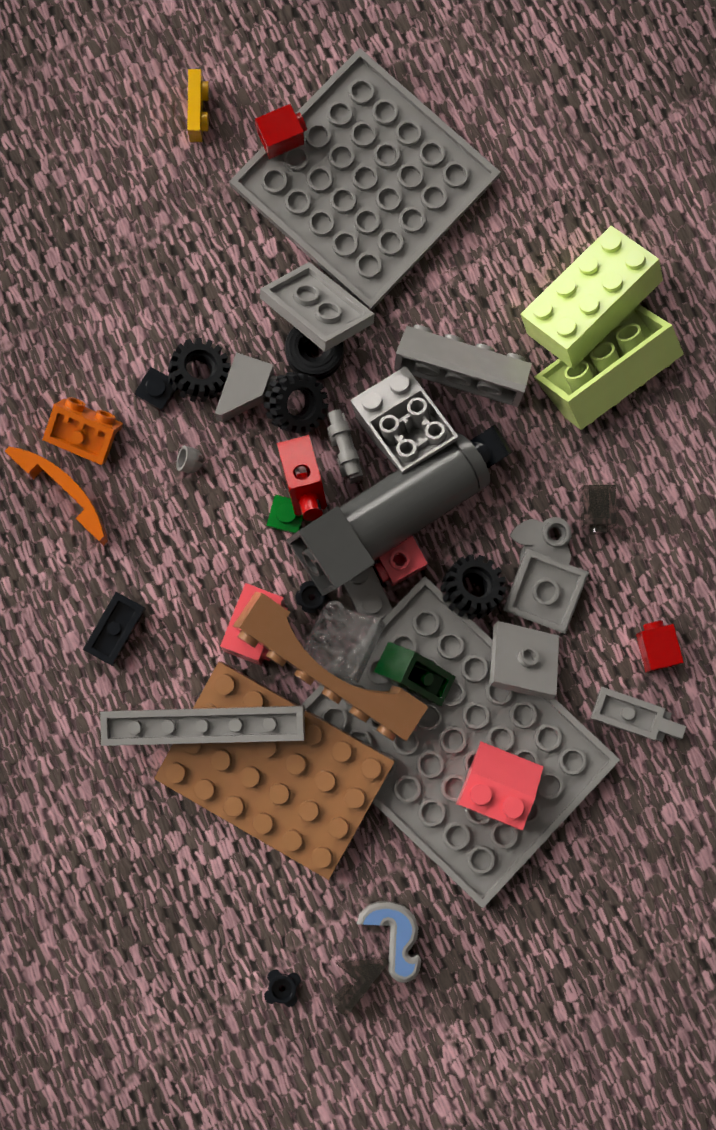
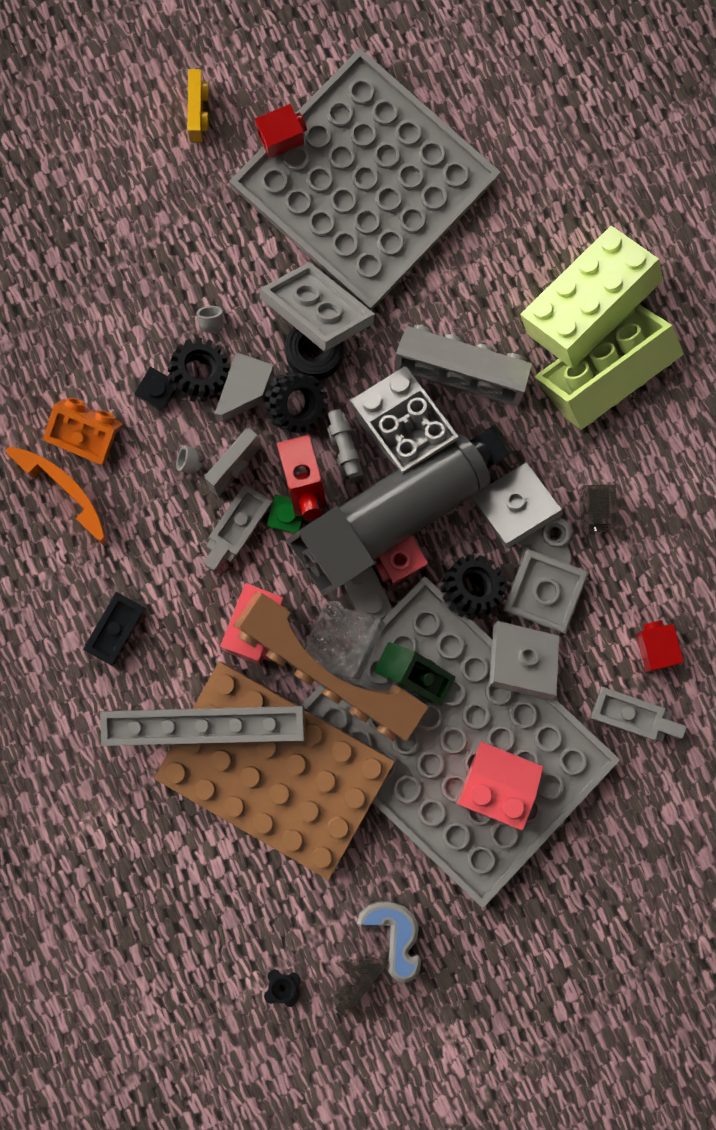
black plate [295,581,328,613] -> none
none -> light grey hinge [196,306,223,333]
none -> light grey hinge [203,483,273,573]
none -> light grey plate [205,428,261,497]
none -> light grey plate [472,462,563,549]

